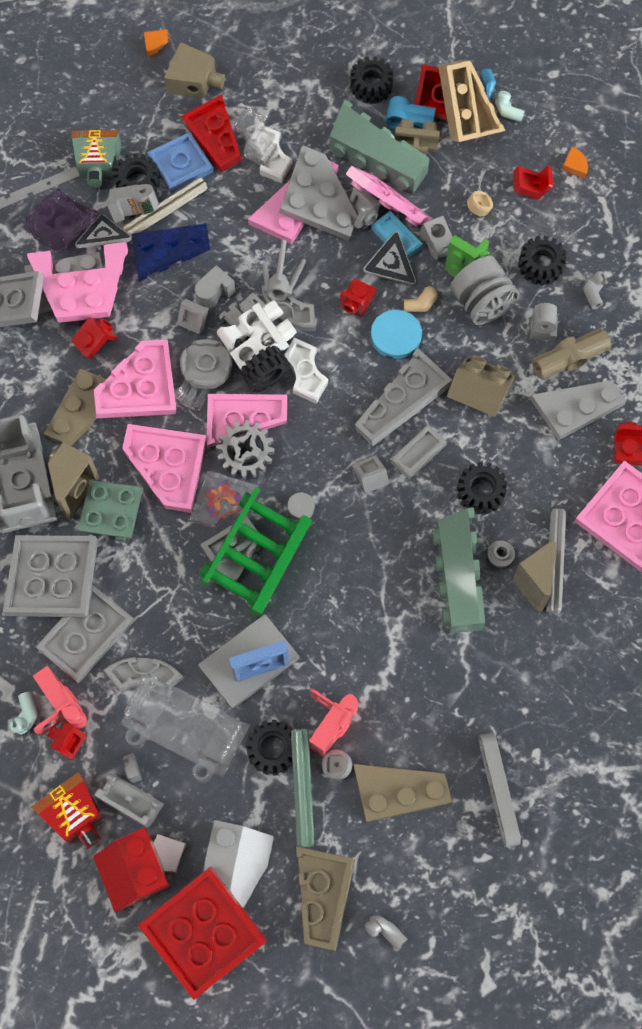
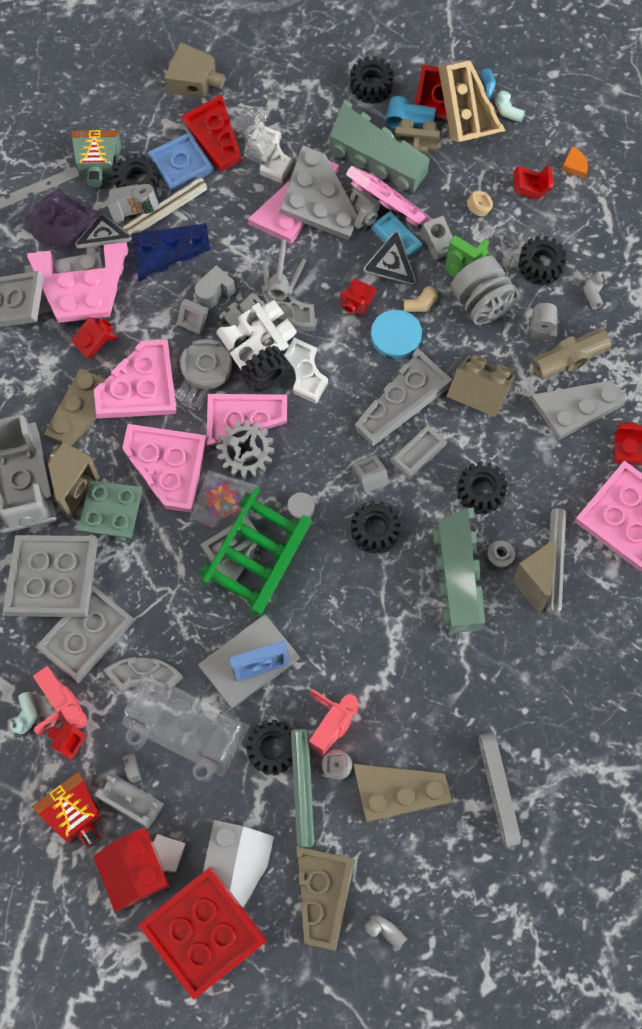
orange tile [144,29,168,57] -> none
none -> black tyre [351,500,400,554]

